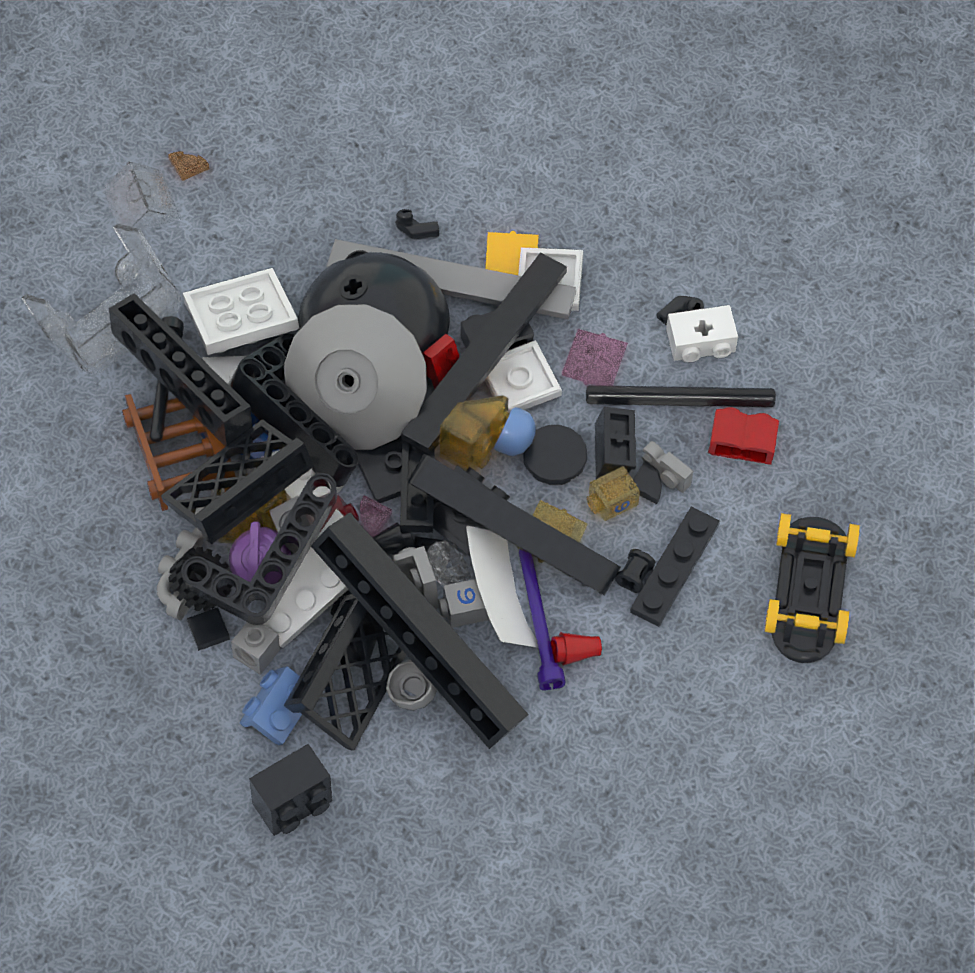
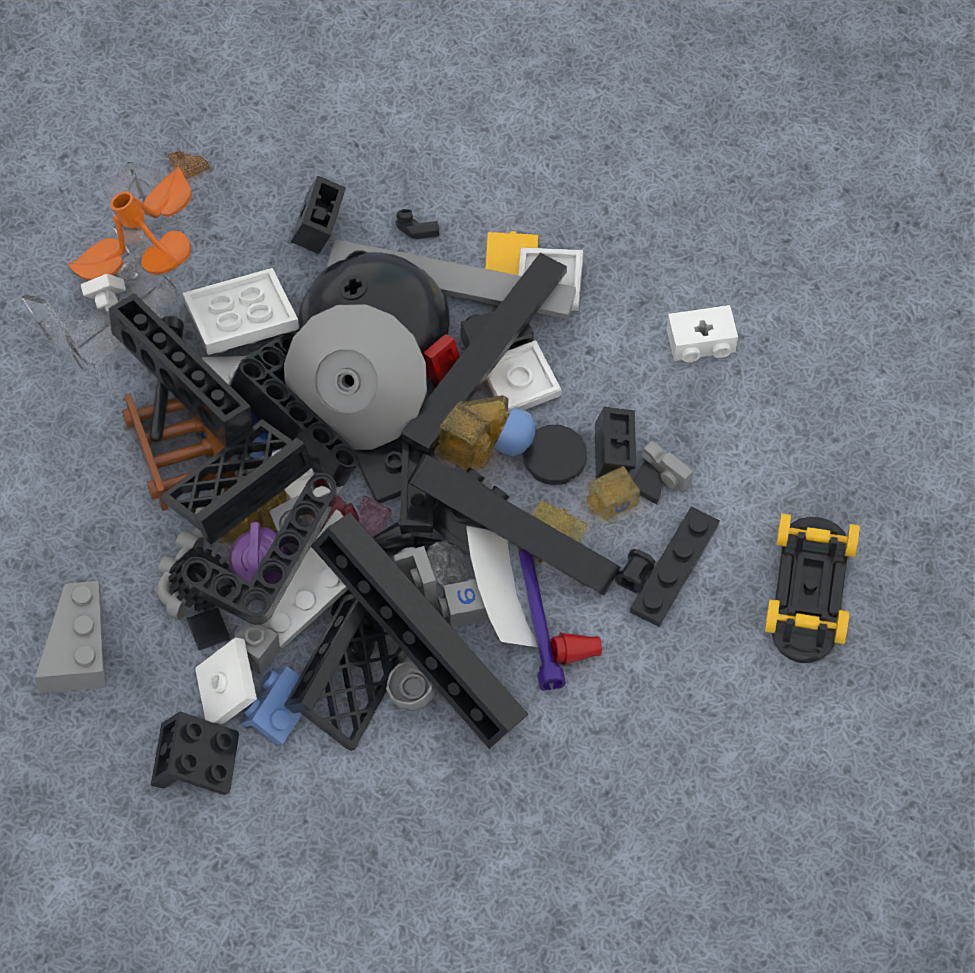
black brick [249,744,332,836] -> none
clear pink piece [562,329,628,386] -> none
black axle [586,385,776,407] -> none
black arm [656,296,704,325] -> none
red brick [708,407,779,465] -> none
none -> light grey wedge [35,581,107,693]
none -> orange plant [68,166,192,281]
none -> white tile [81,274,126,311]
none -> black bracket [151,711,239,795]
none -> white plate [195,638,257,725]
none -> black brick [291,176,346,254]

